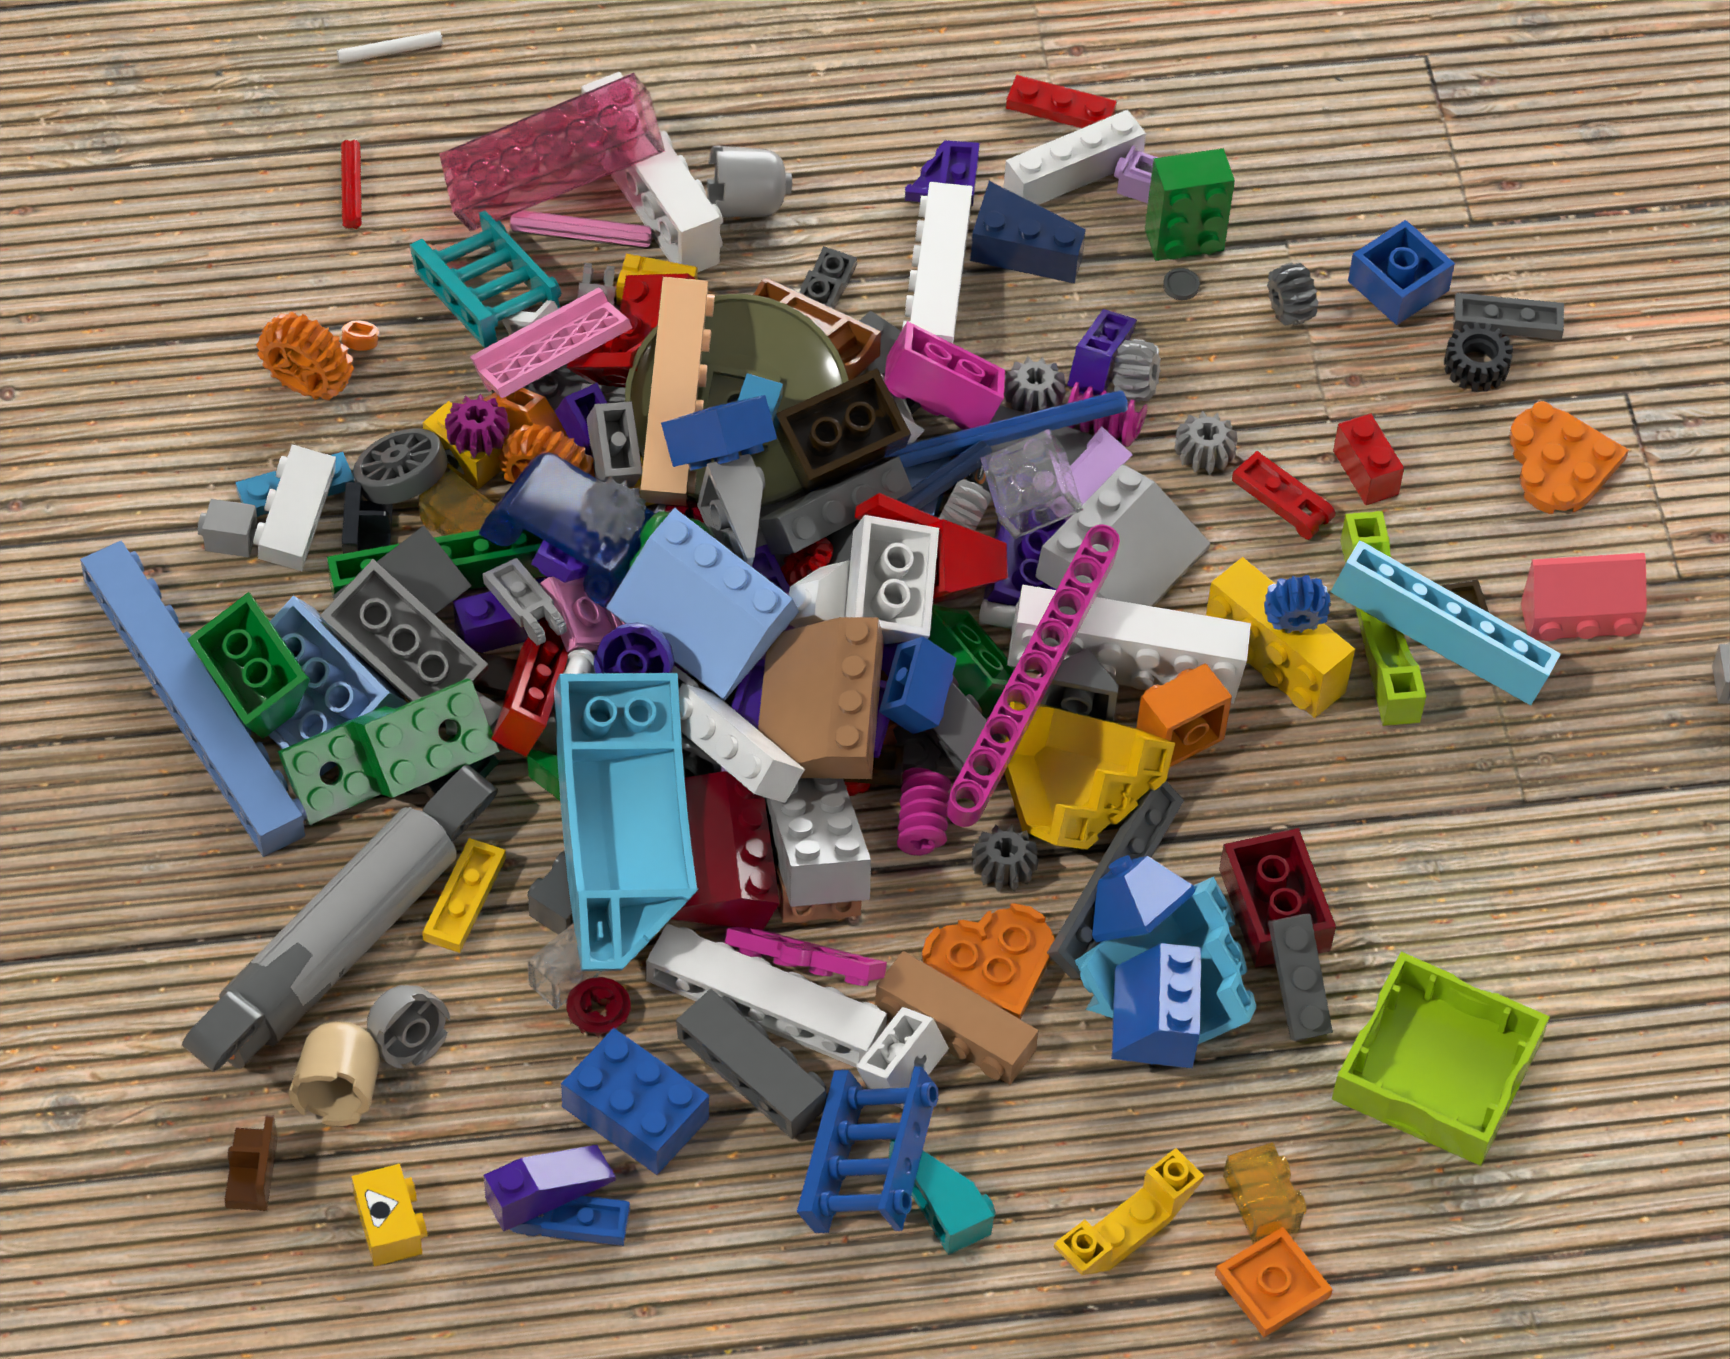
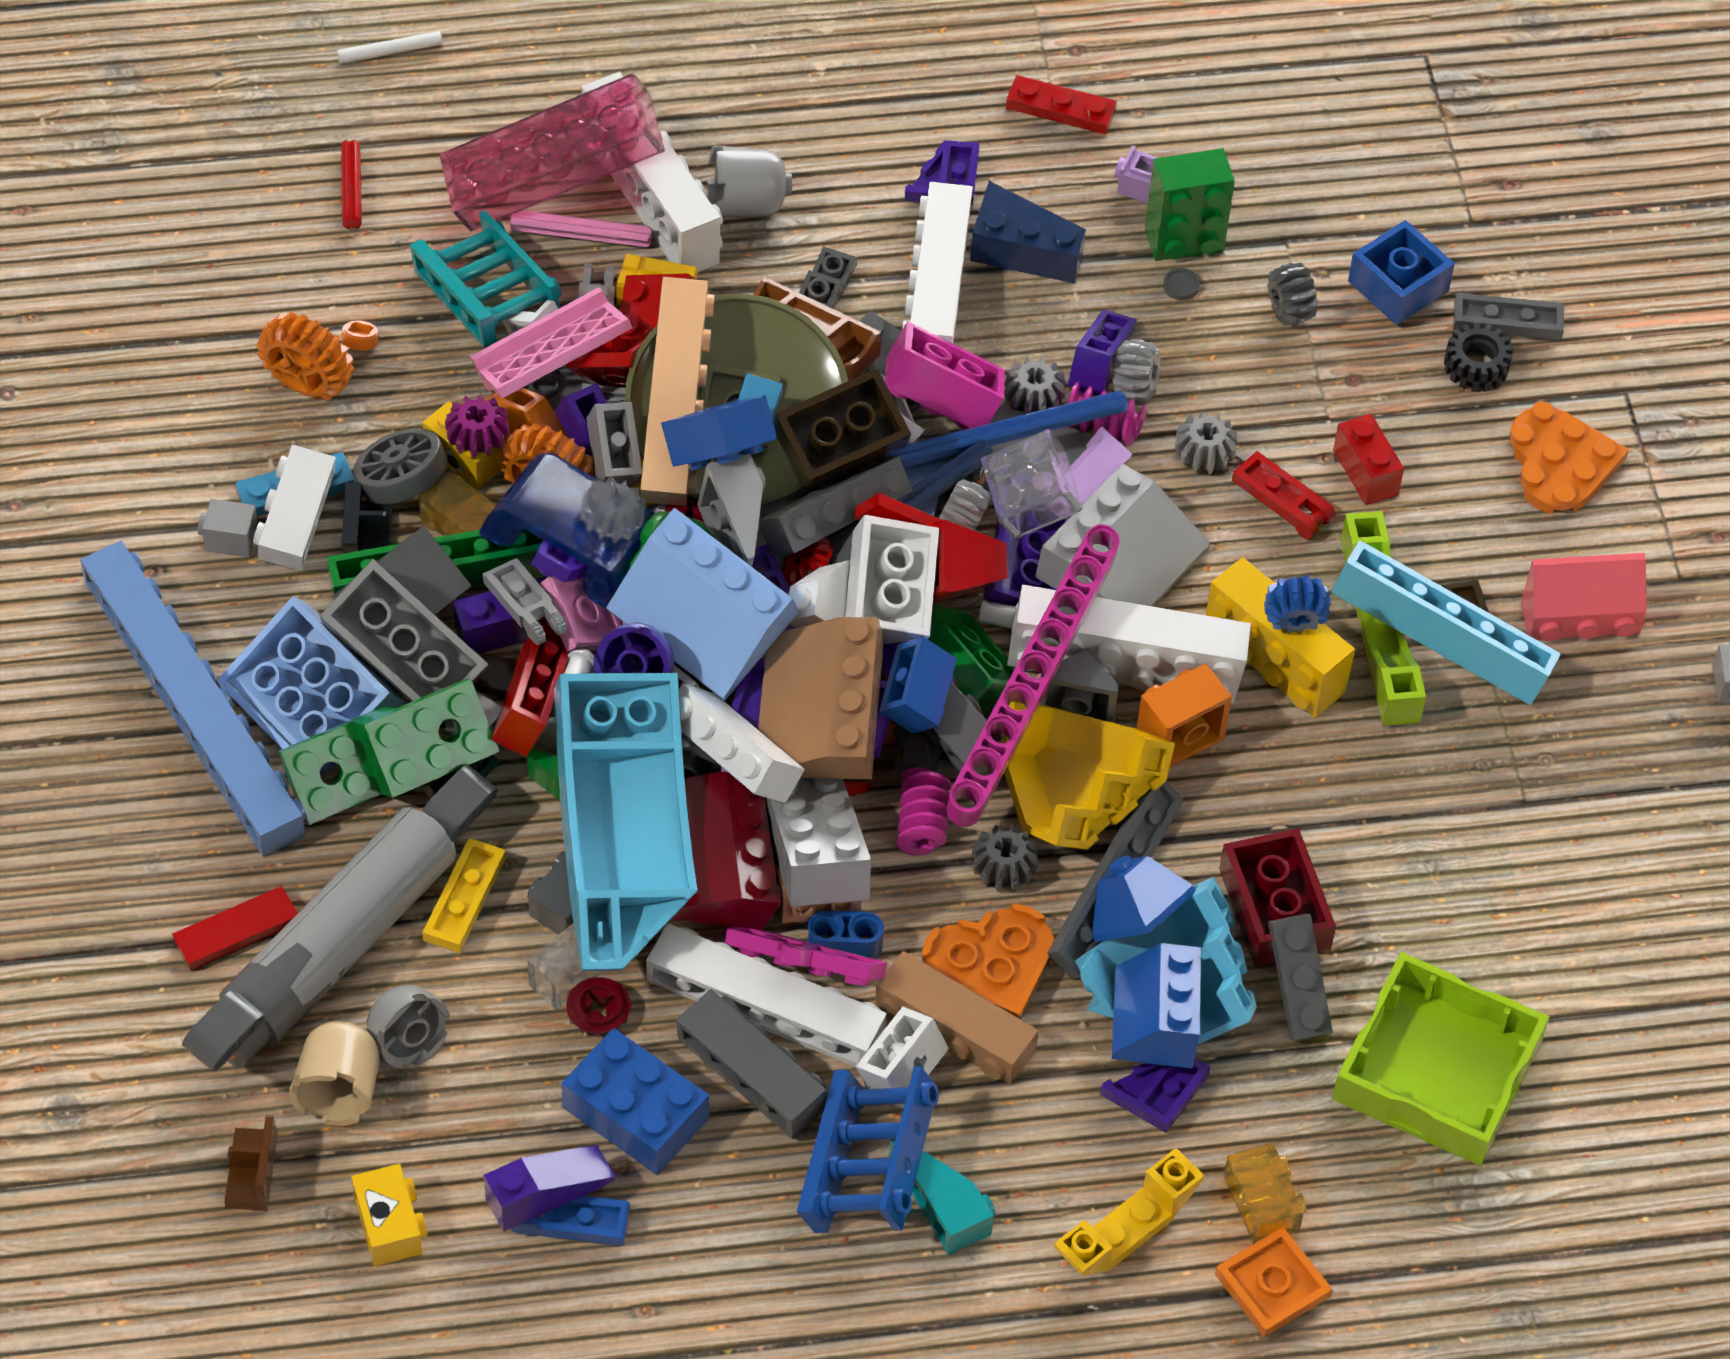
green slope [187,592,310,739] -> none
white brick [1003,110,1146,205] -> none
none -> red tile [172,886,298,971]
none -> blue beam [807,910,884,960]
none -> dark purple wing [1100,1058,1210,1133]

